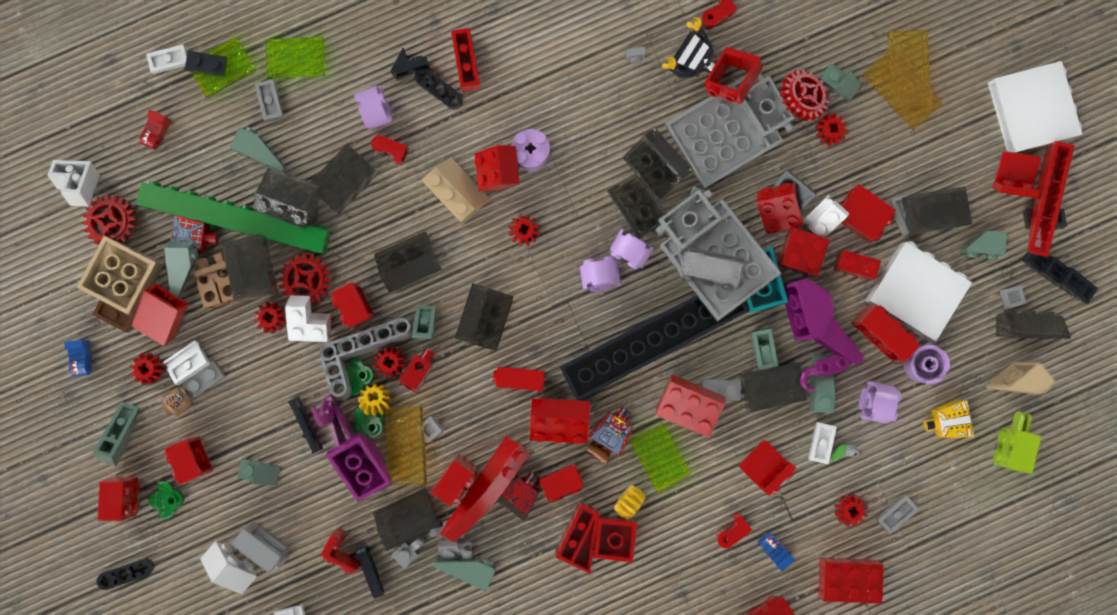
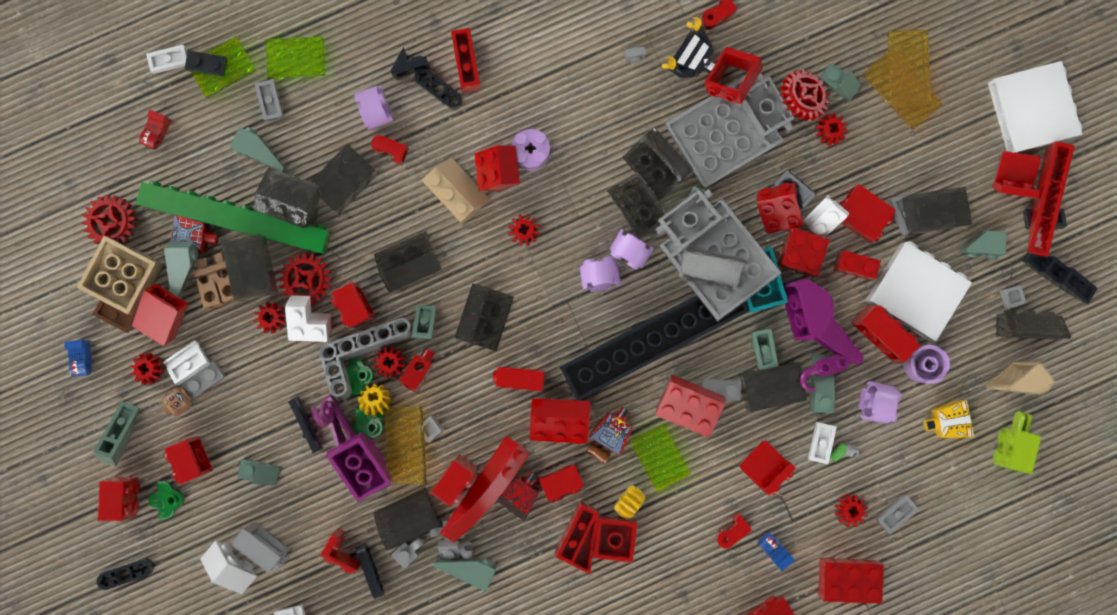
white brick [47,160,100,207] -> none

